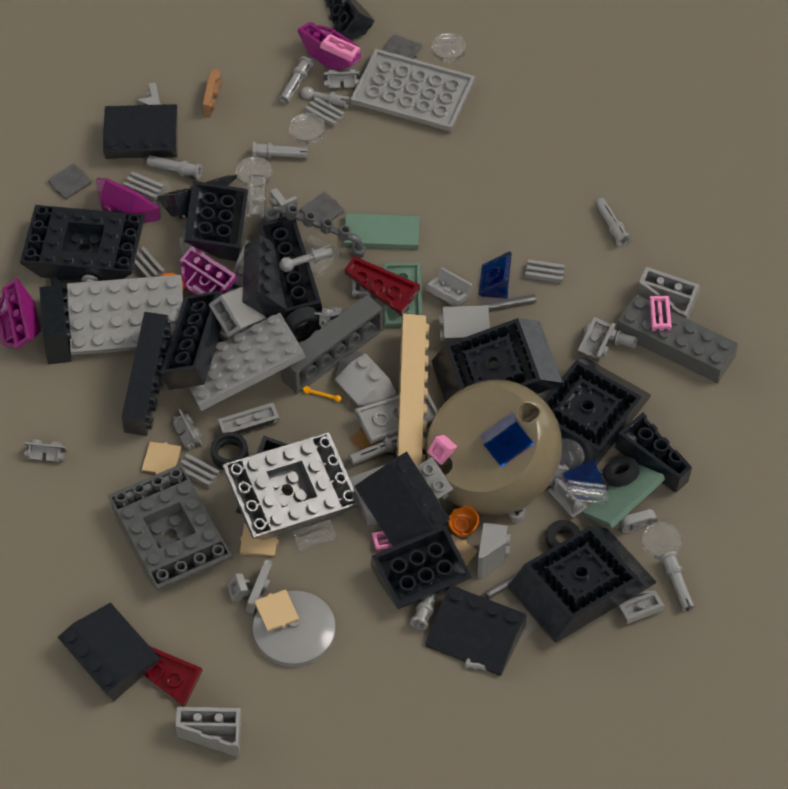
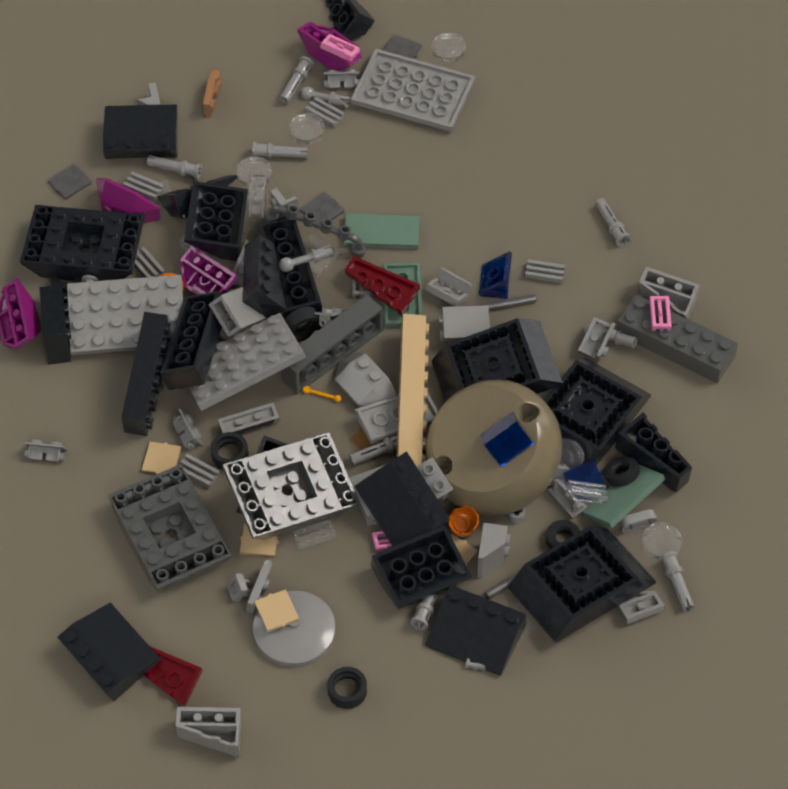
bright pink slope [427,435,457,464] -> none
none -> black tyre [328,667,367,709]

